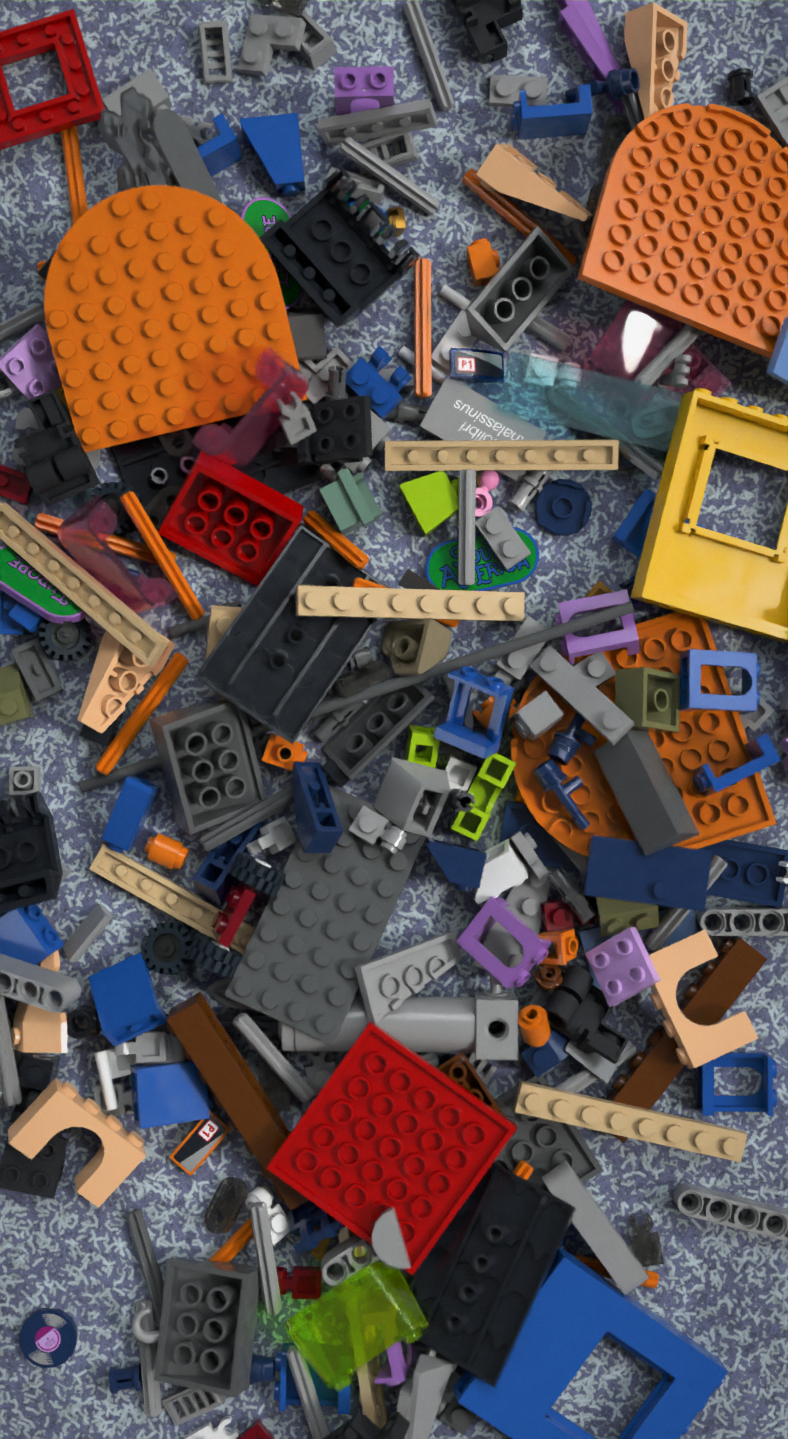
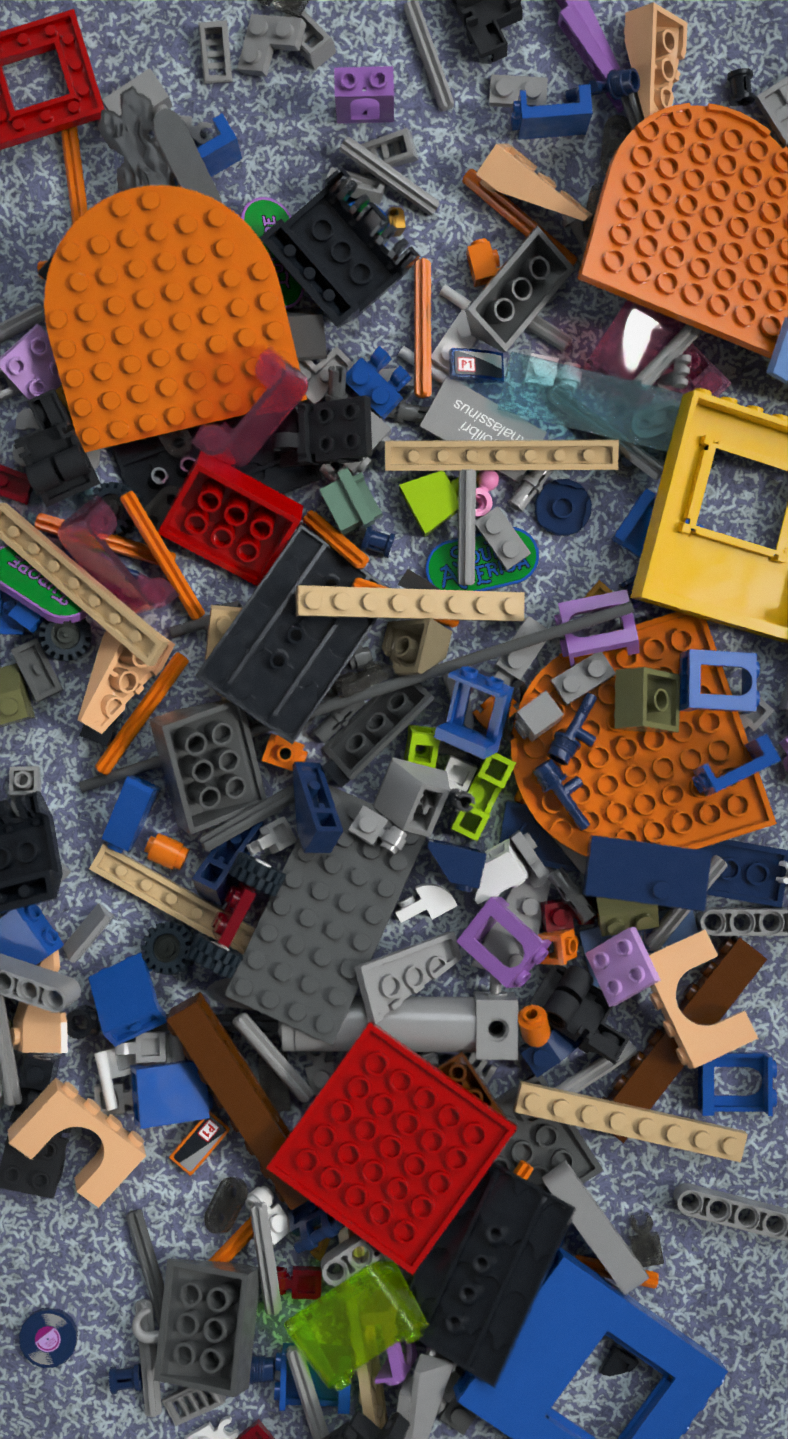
blue slope [240,113,306,197] -> none
light grey plate [276,391,317,445] -> none
light grey plate [318,99,437,147] -> none
light grey tile [372,1206,411,1269] -> none
light grey plate [529,645,635,746] -> none
reddish brown plate [534,964,563,991] -> none
dark grey sticker [564,1036,619,1083] -> none
dark grey slope [594,730,699,856] -> none
none -> dark blue bush [360,526,396,558]
none -> white brick [395,883,458,923]
none -> black tile [599,1345,639,1376]

